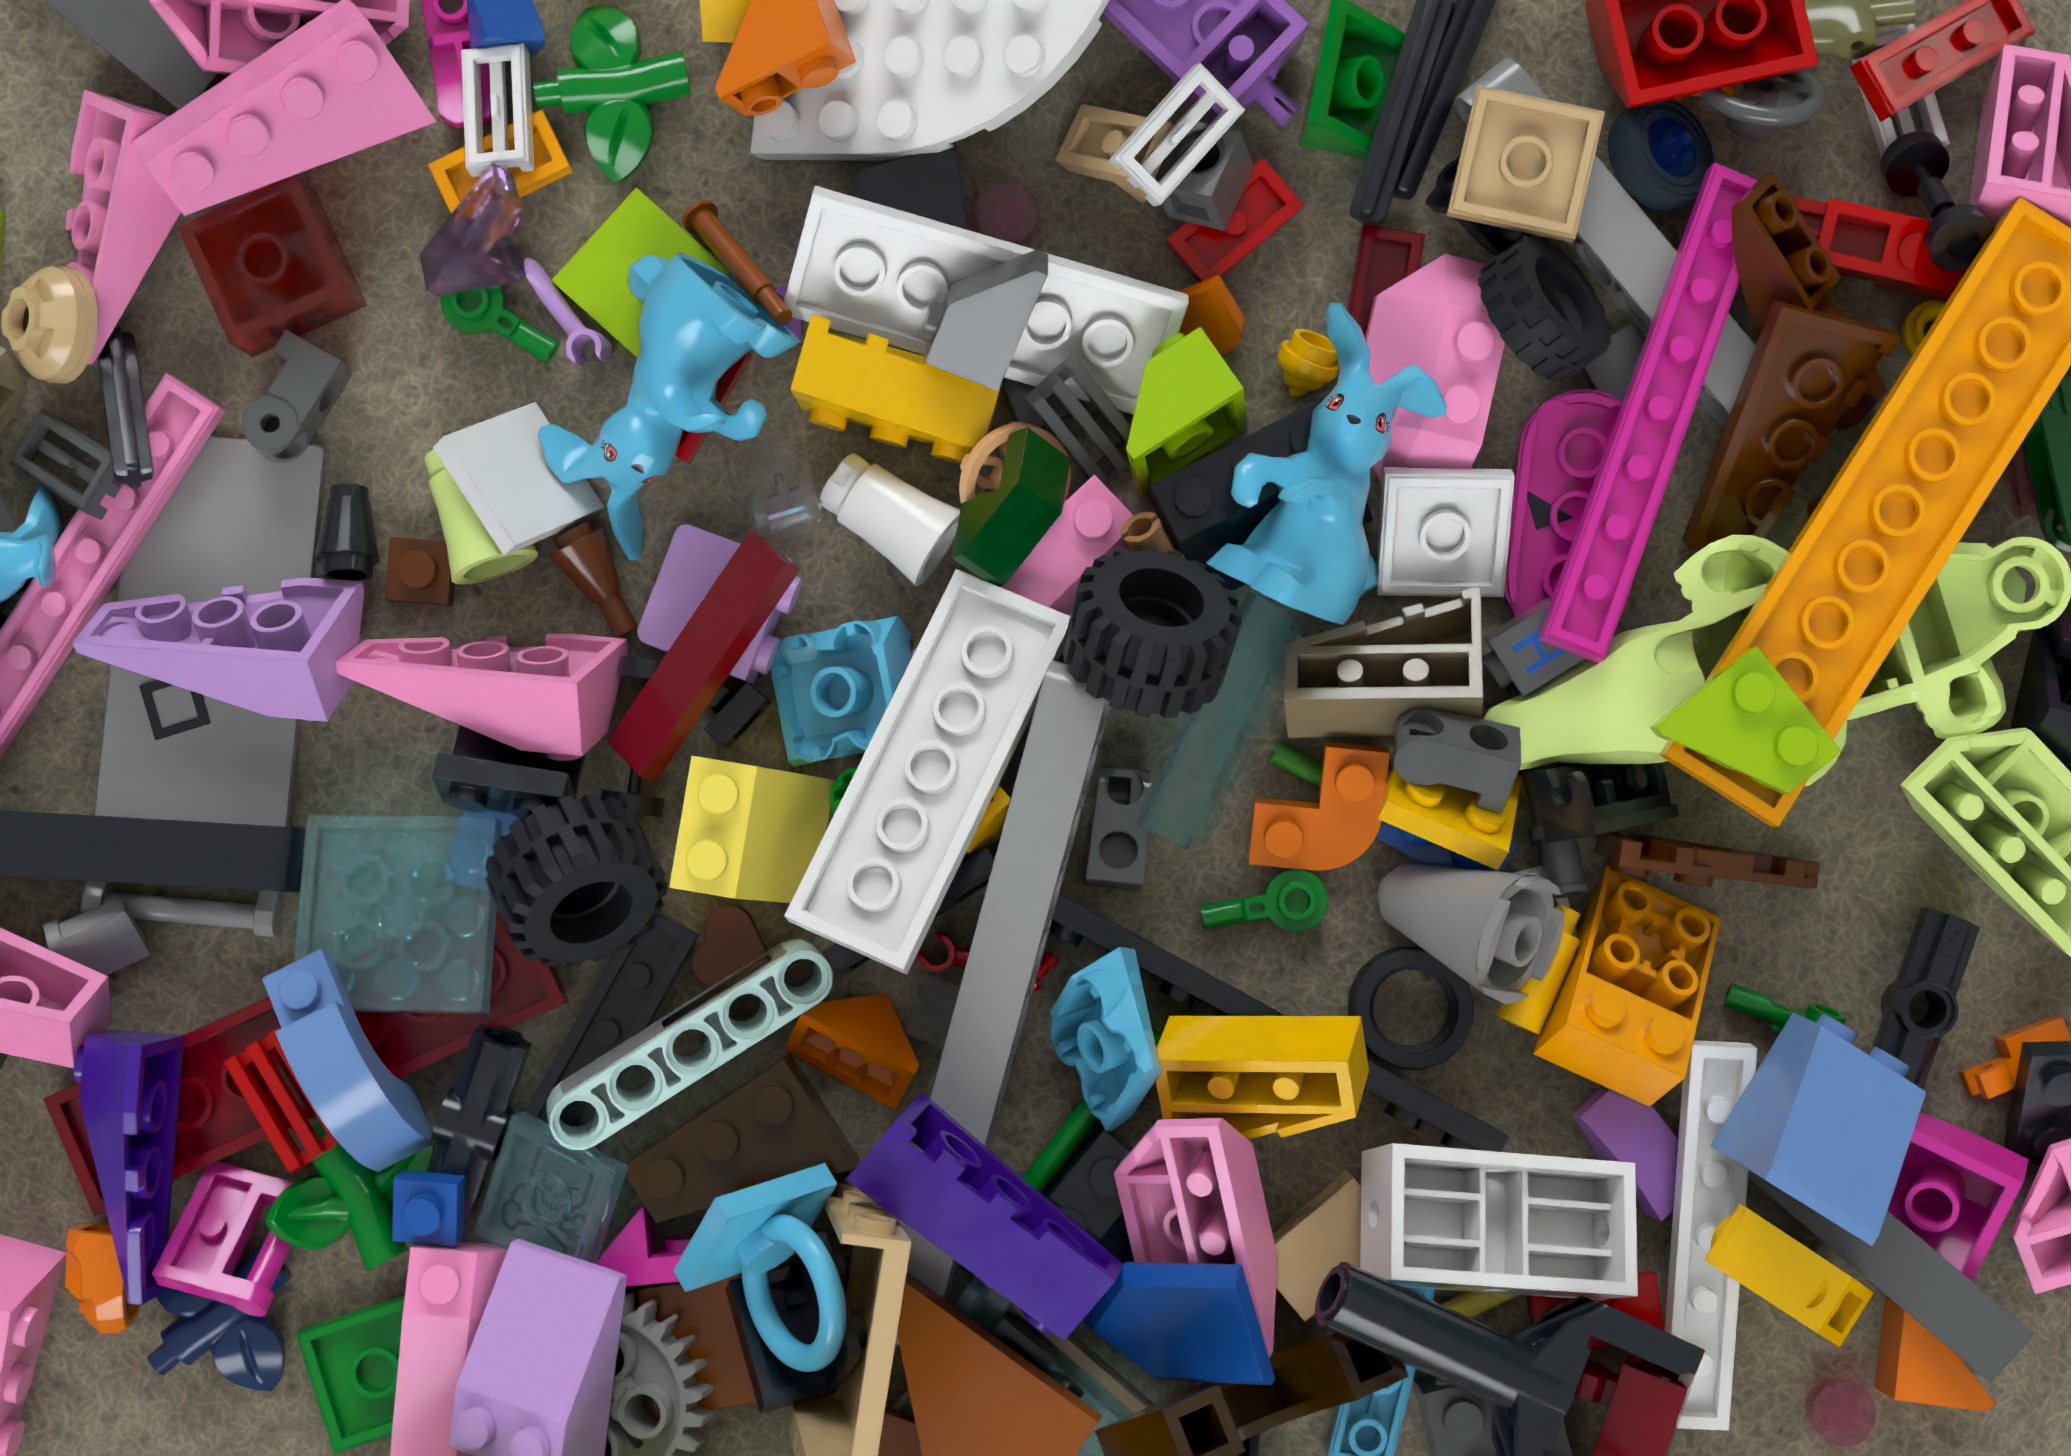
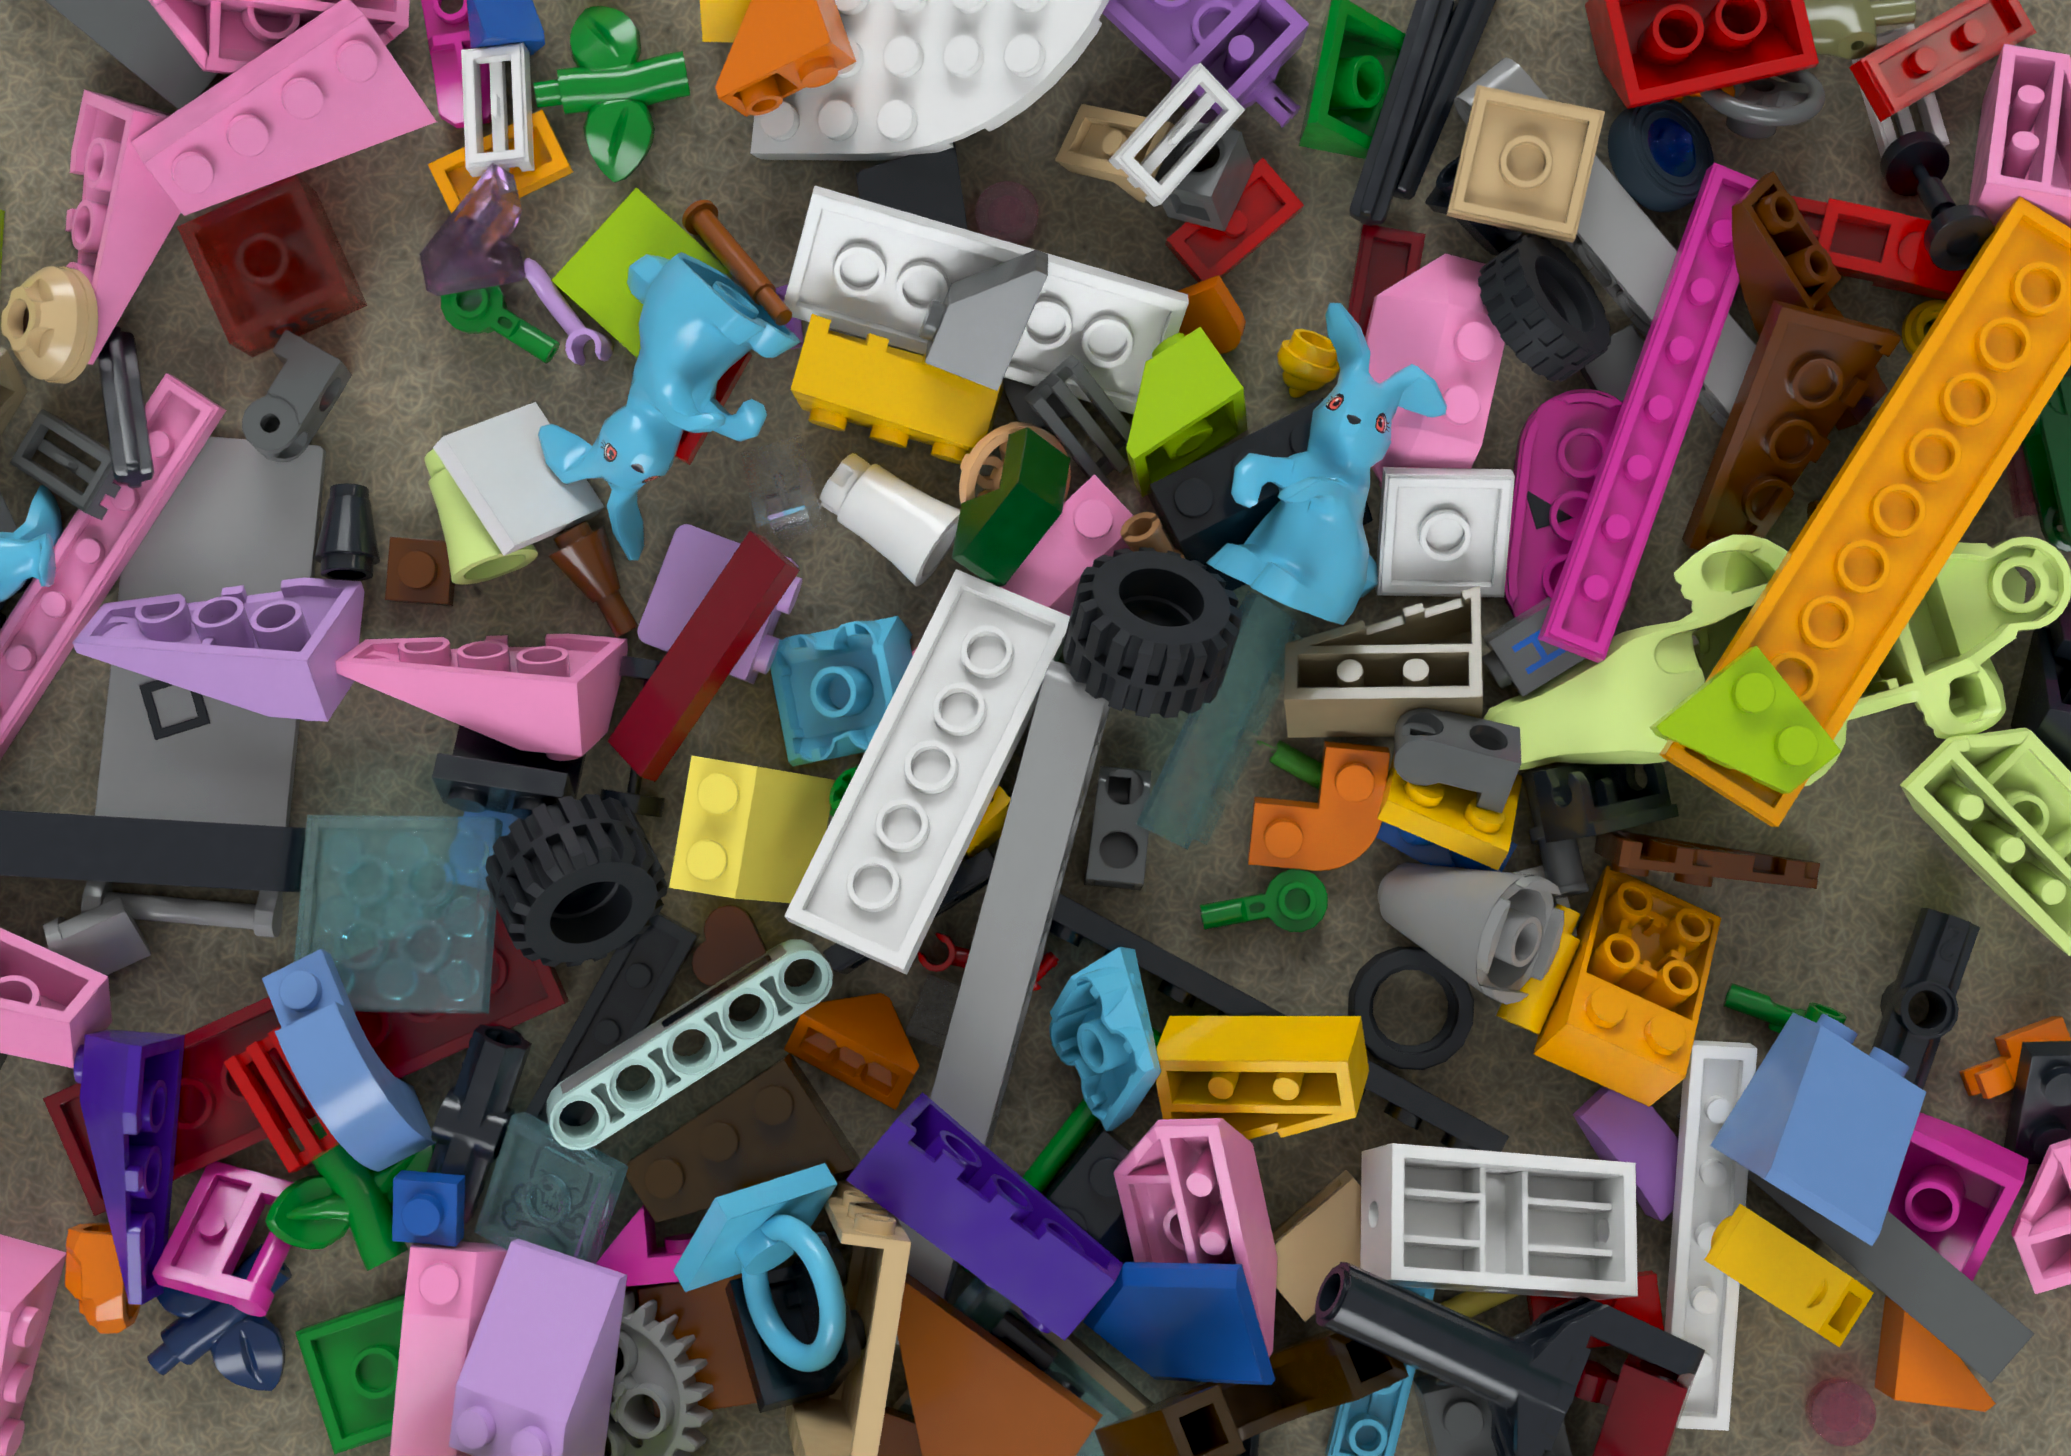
black tile [704,682,772,748] -> none

